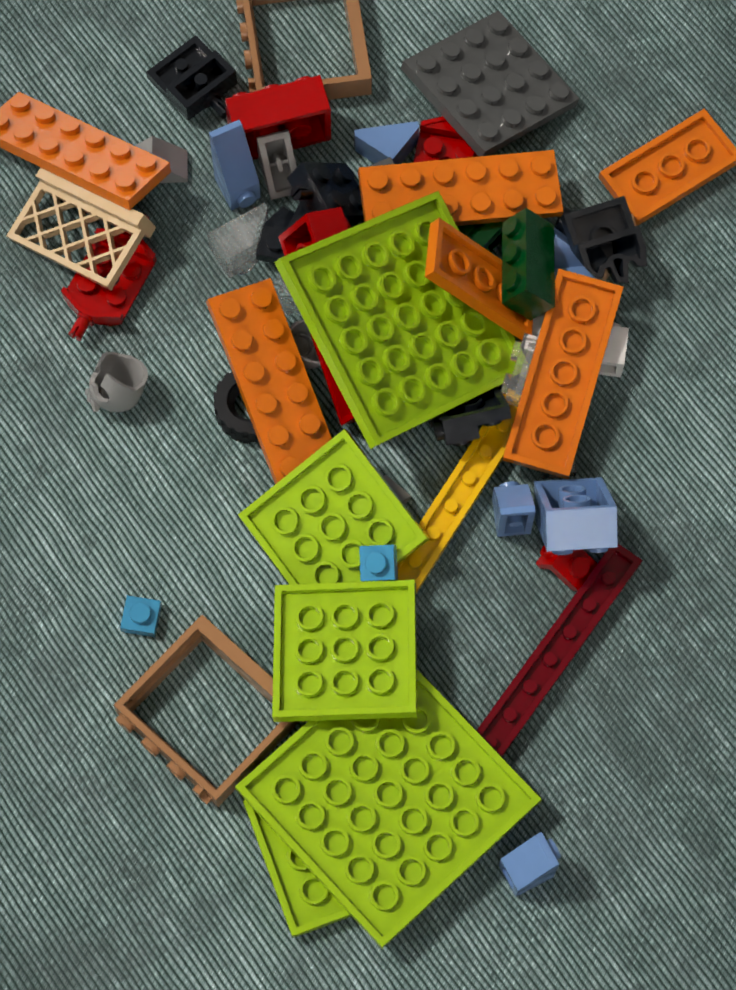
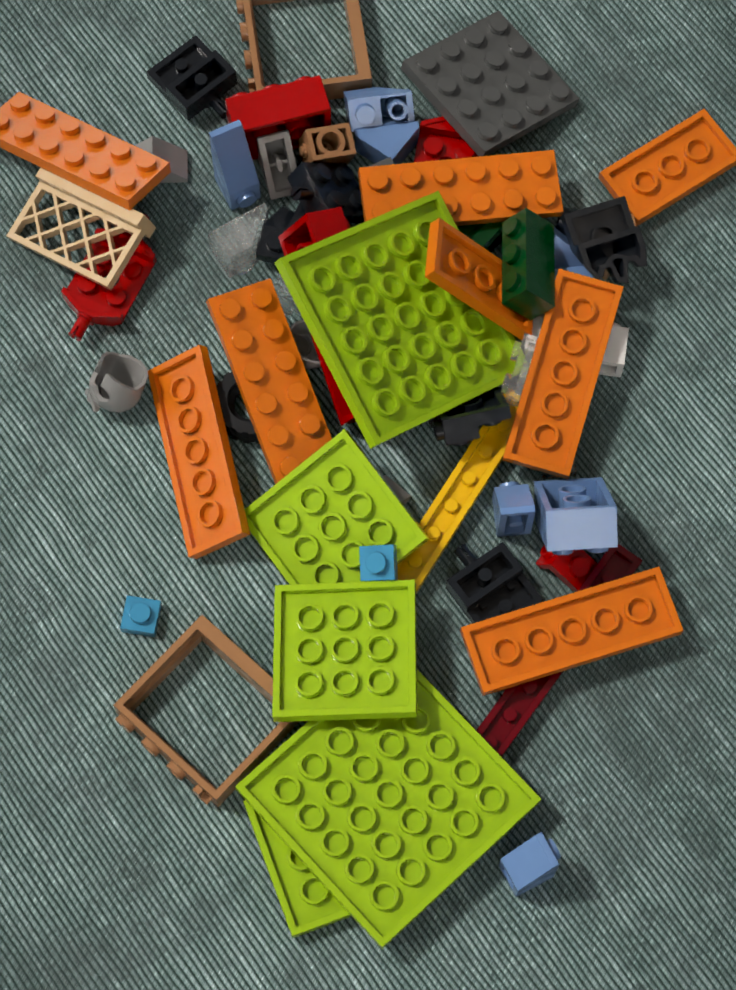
none -> orange plate [148,345,251,559]
none -> medium nougat head [298,122,357,165]
none -> medium blue slope [343,87,415,132]
none -> black plate [446,542,543,624]
none -> orange plate [460,566,684,696]

